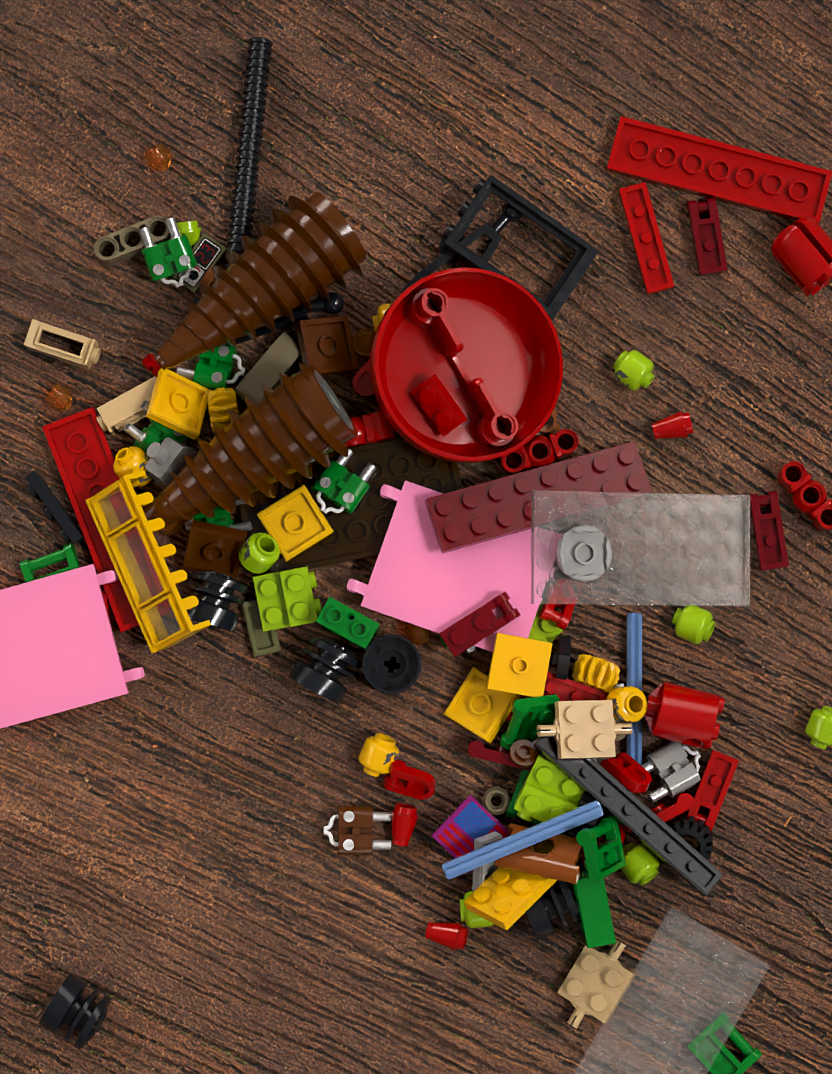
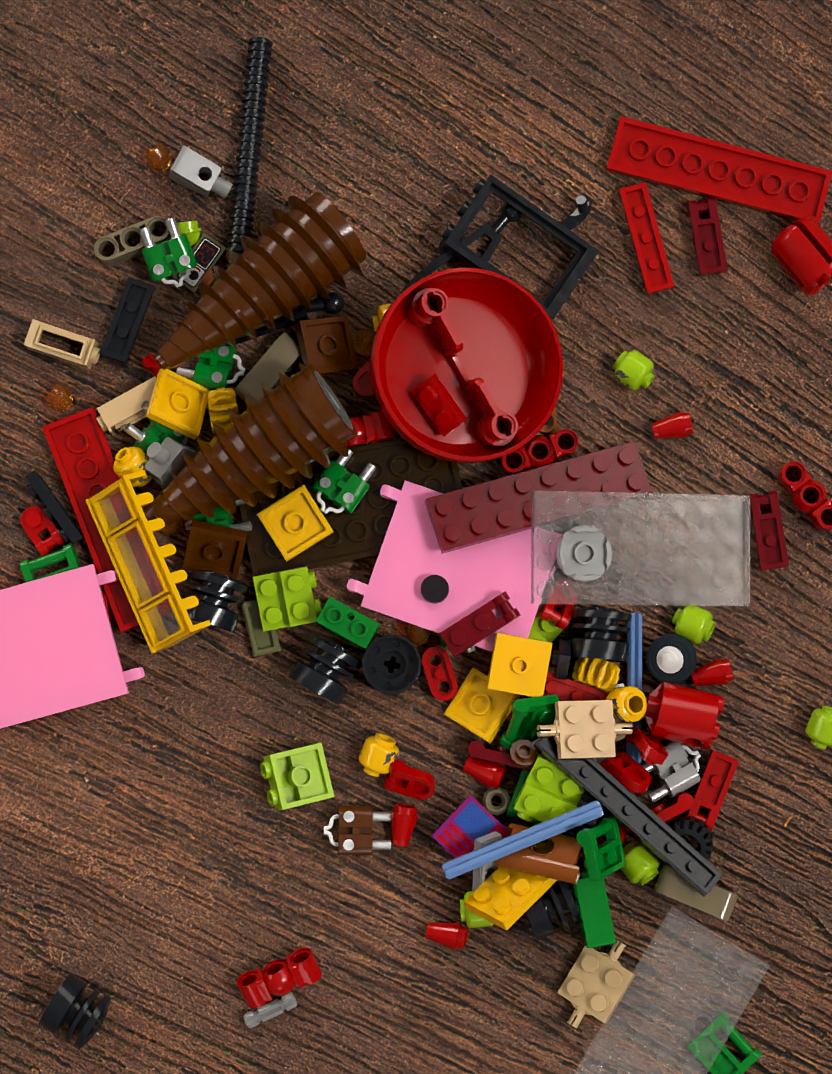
lime head [238,532,280,574] -> none
none -> red plate [20,506,66,556]
none -> black plate [100,277,155,364]
none -> light grey torso [168,145,233,198]
none -> red piece [236,947,322,1009]
none -> light grey axle [243,992,297,1028]
none -> lime plate [260,742,335,811]
none -> black tile [421,575,449,604]
none -> red plate [422,646,458,701]
none -> red cone [463,756,507,789]
none -> black bar [550,195,591,238]
none -> black wheel [570,607,632,662]
none -> red plate [626,727,669,766]
none -> black wheel [646,633,697,683]
none -> dark tan beam [653,864,739,922]
none -> red cone [692,658,734,687]

